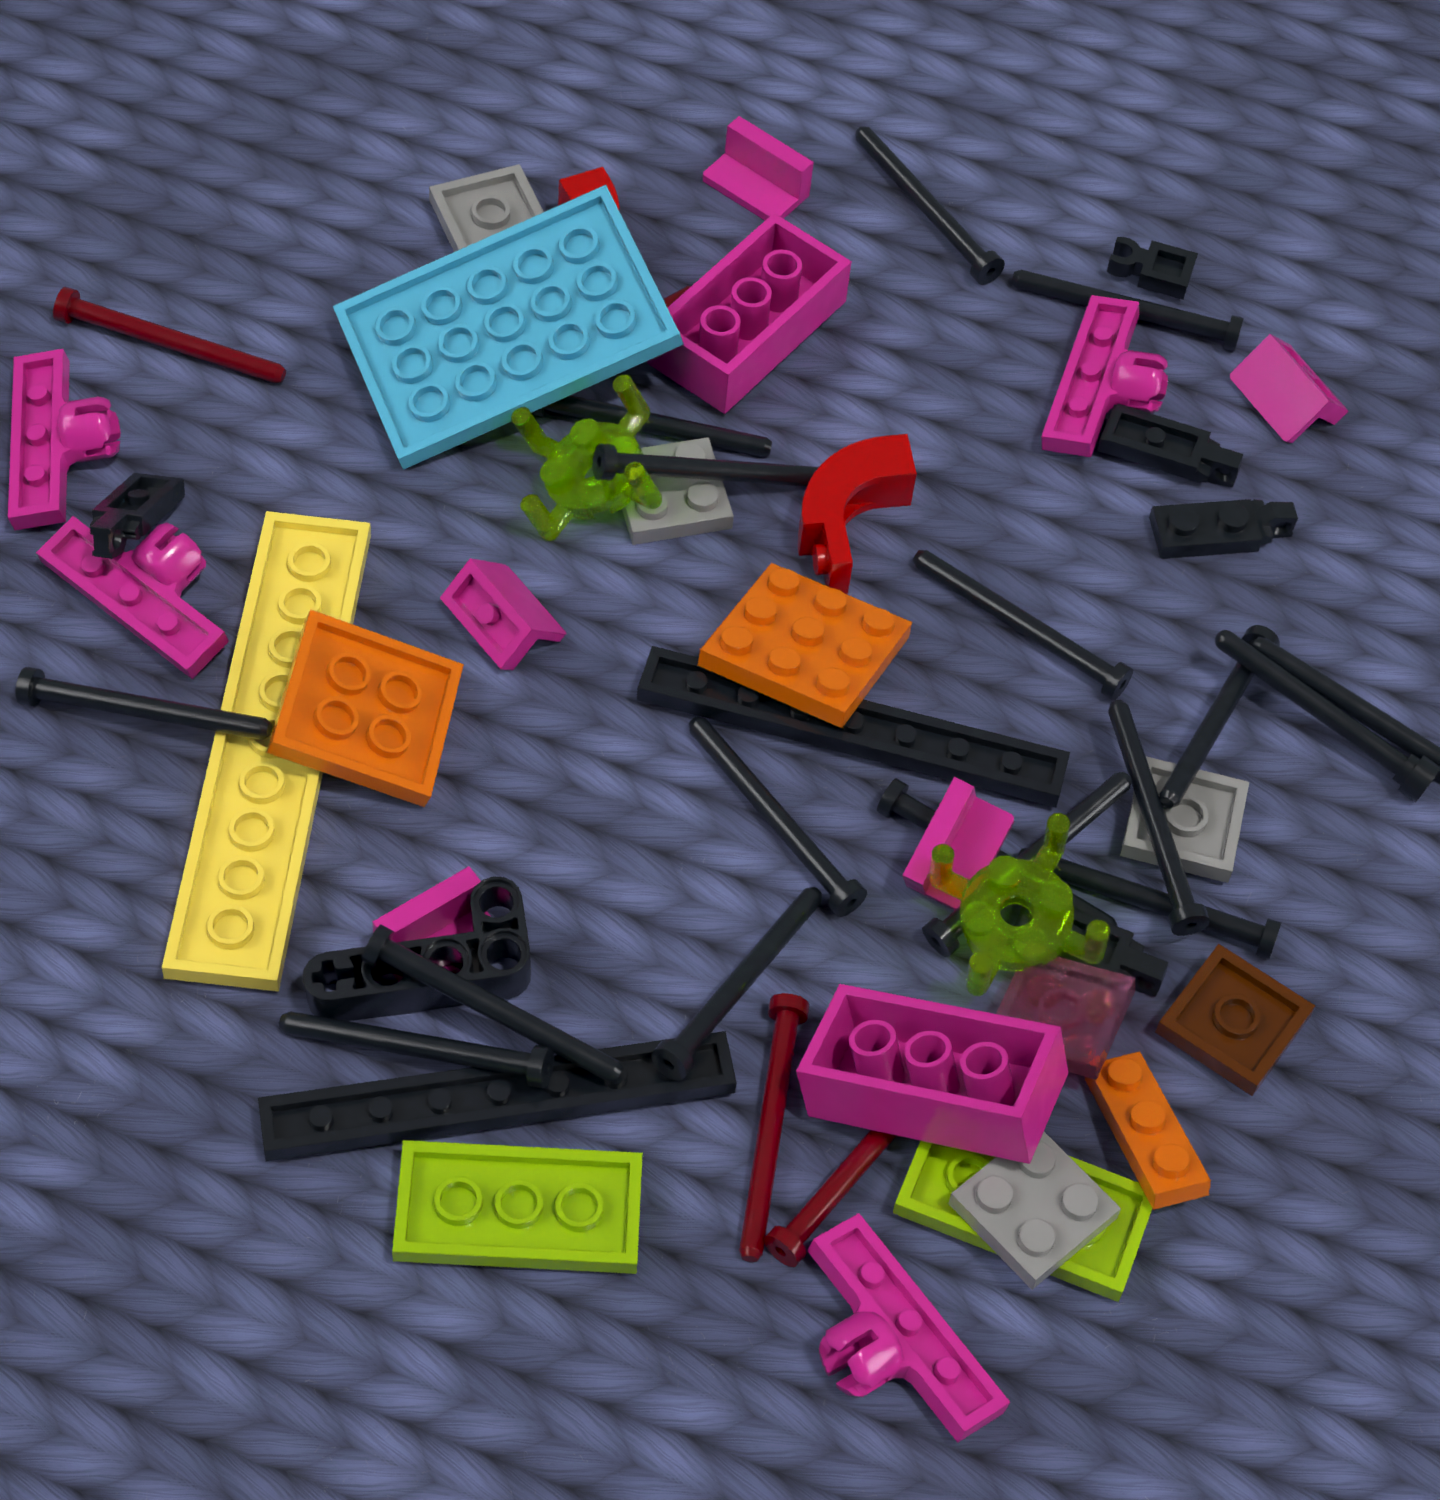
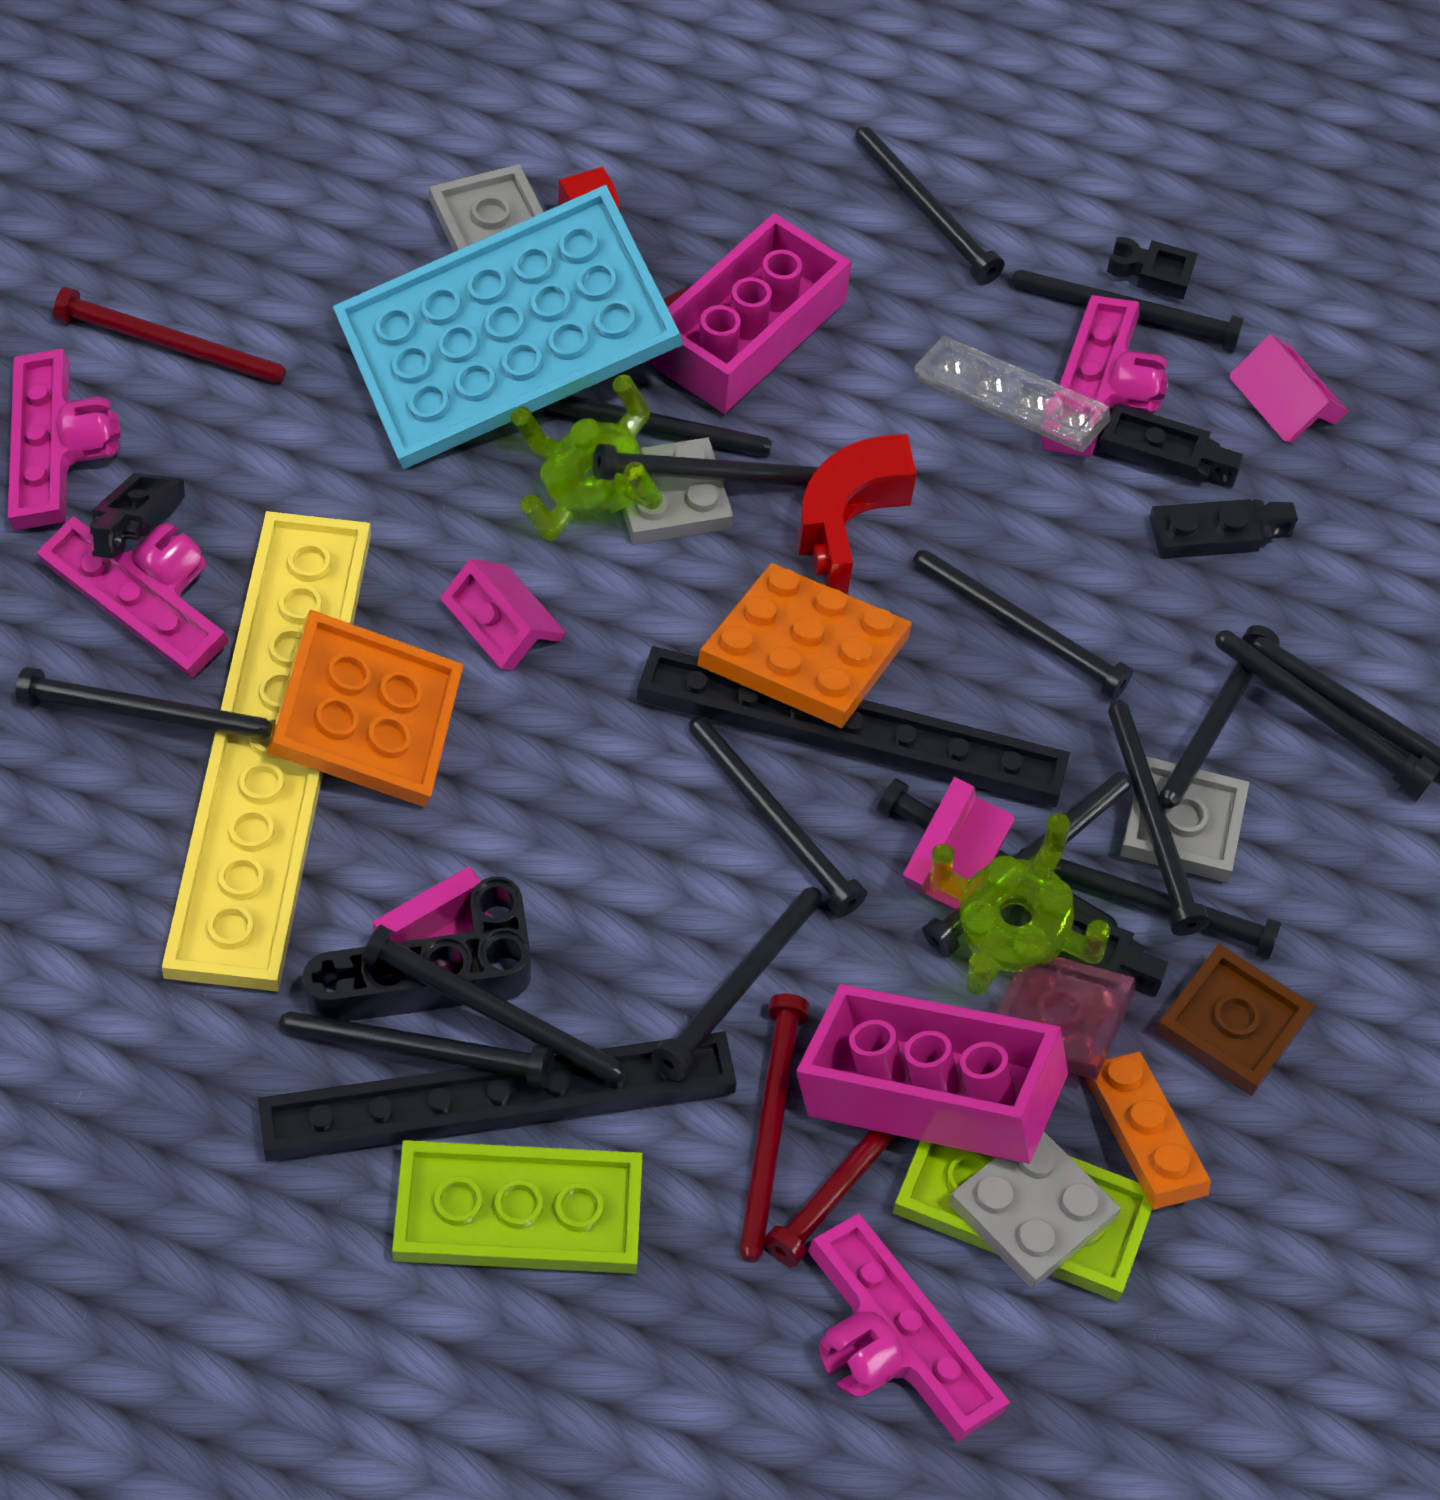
dark pink panel [703,116,814,220] -> none
none -> clear plate [915,335,1110,453]

